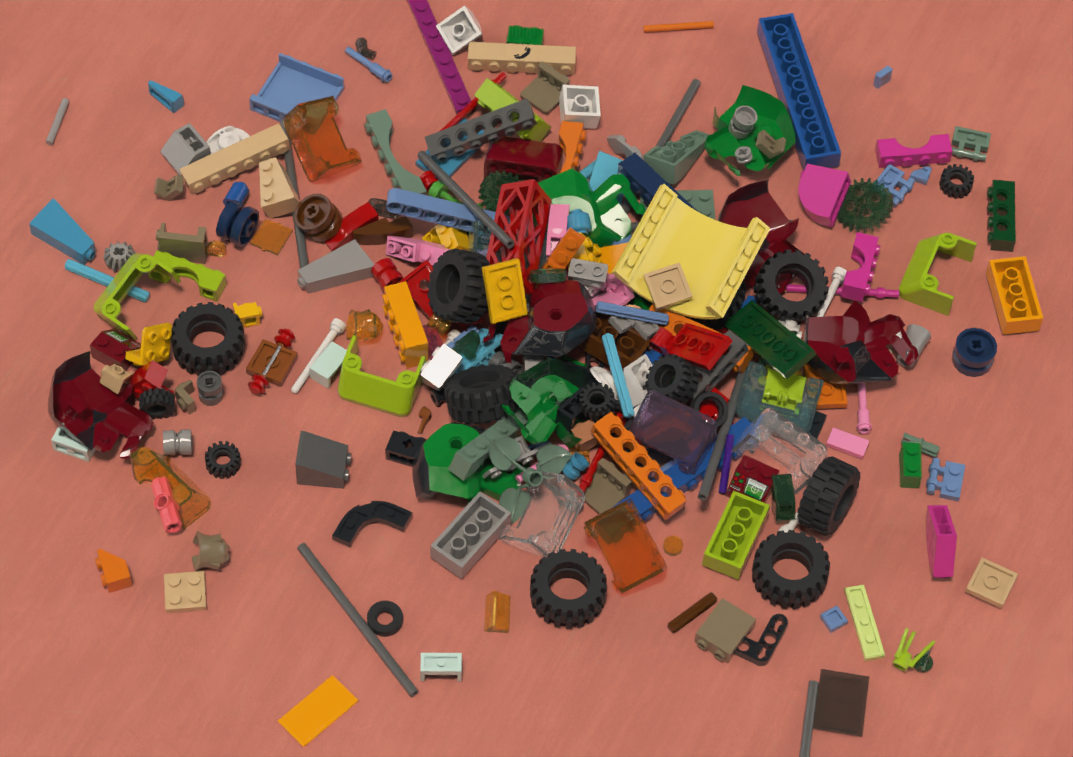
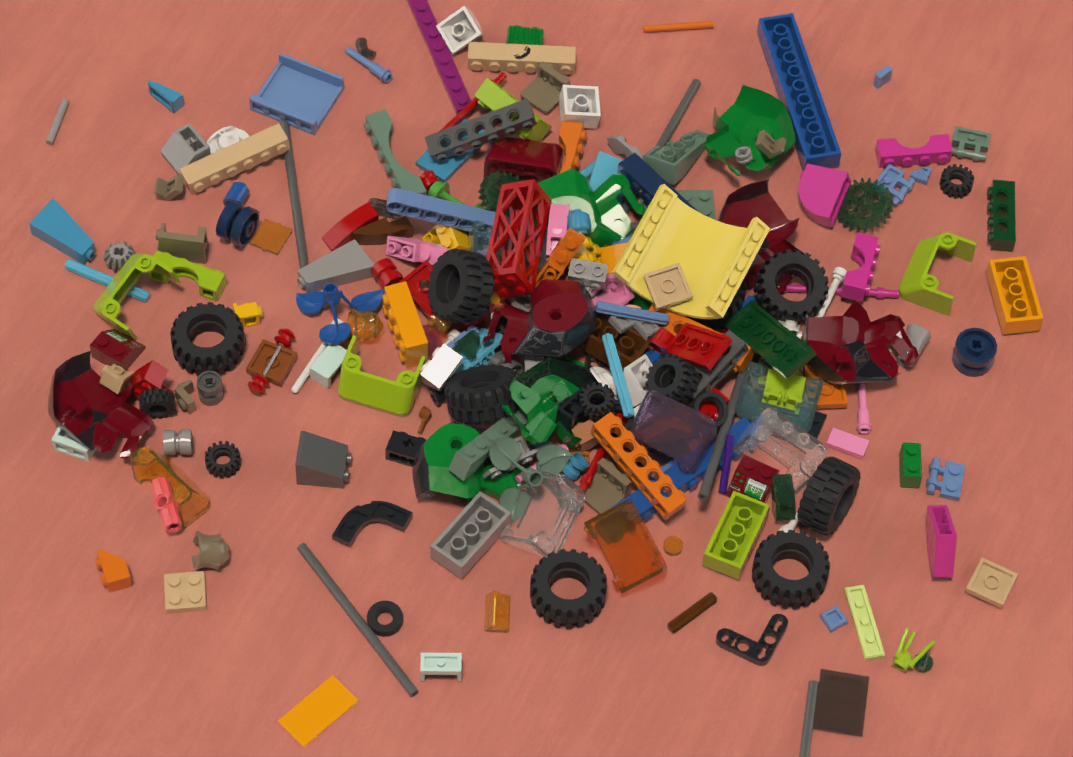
yellow bracket [125,322,172,366] -> none
clear yellow tile [207,241,226,257] -> none
tan wedge [259,157,300,219] -> none
clear orange windscreen [284,96,362,182] -> none
reddish brown wheel [294,194,343,242] -> none
dark grey piece [418,151,514,248] -> none
yellow tile [482,258,528,324] -> none
clear green beam [530,268,566,283] -> none
dark tan panel [694,598,756,663] -> none
light grey wheel [729,106,757,139] -> none
sand green axle [901,432,940,457] -> none
none -> blue plant [296,283,384,345]

